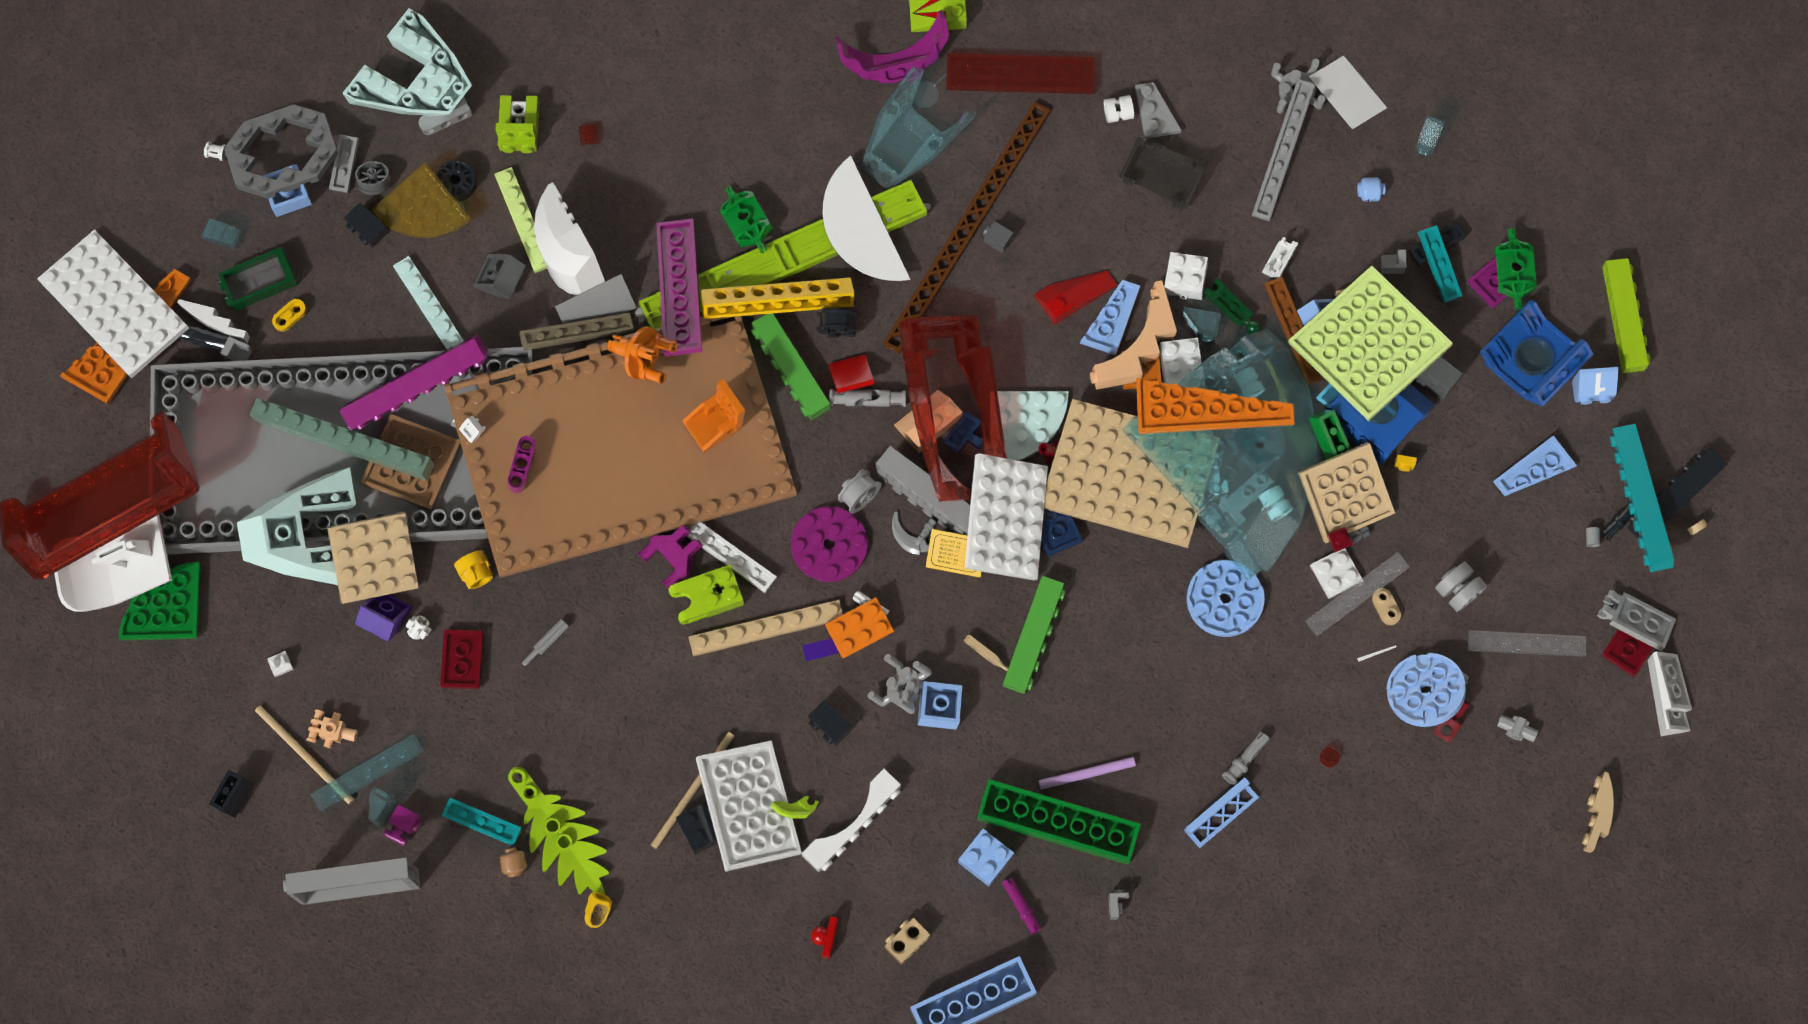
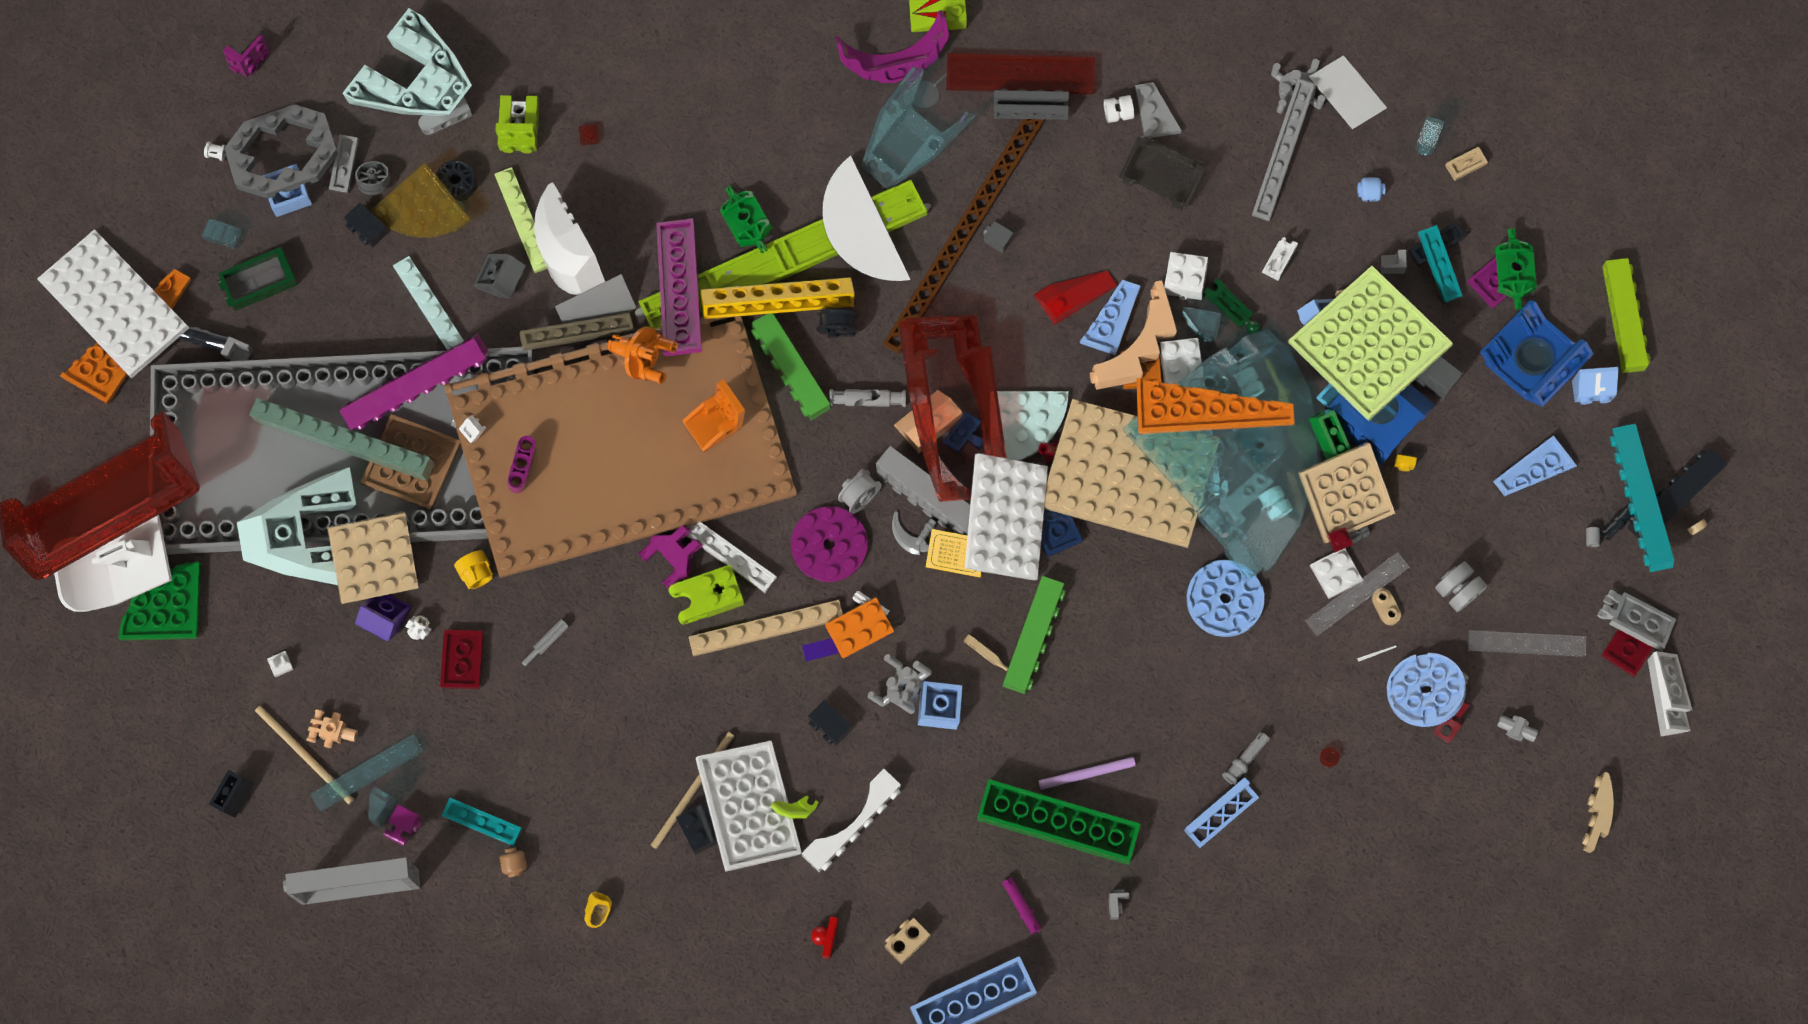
white slope [178,300,250,344] -> none
yellow plate [272,299,307,332] -> none
lime plant [508,767,609,895] -> none
red tile [829,354,874,393] -> none
light blue brick [958,829,1014,887] -> none
dark orange plate [1264,277,1325,386] -> none
none -> magenta bracket [223,34,270,77]
none -> dark grey brick [993,89,1069,120]
none -> tan plate [1445,147,1488,181]

